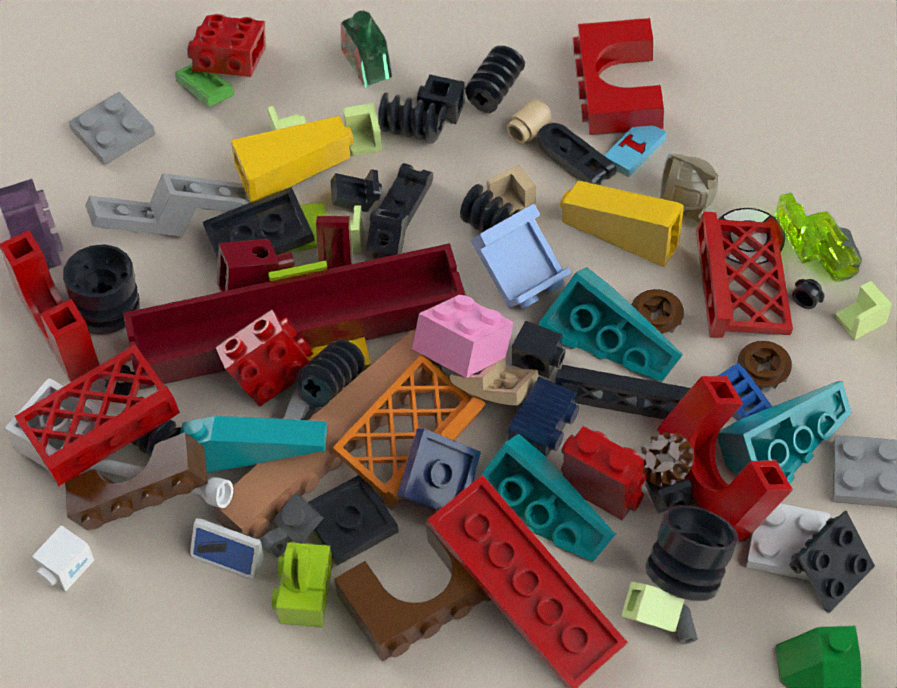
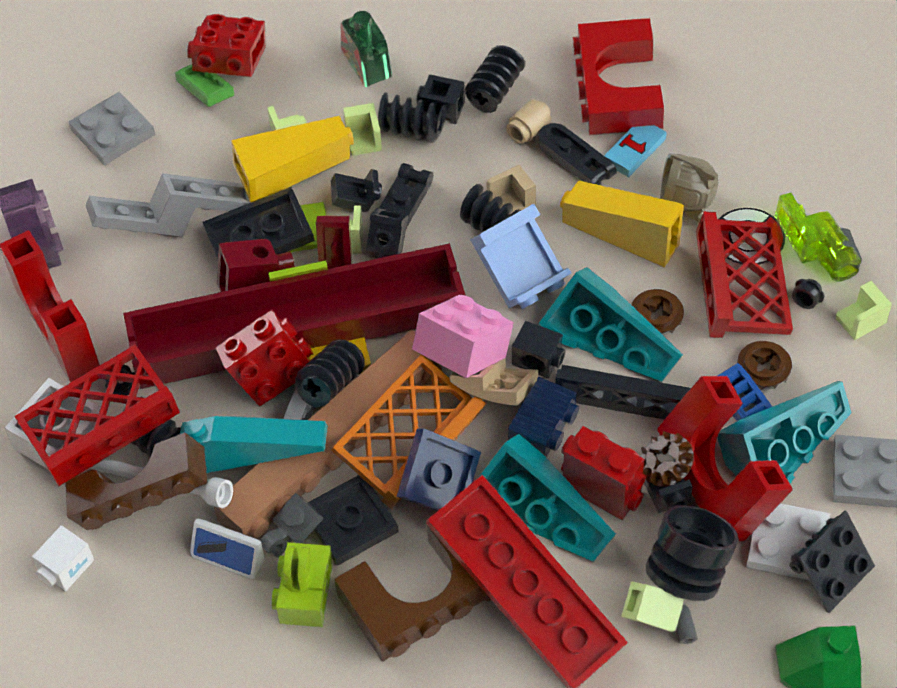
black wheel [63,244,140,333] -> none

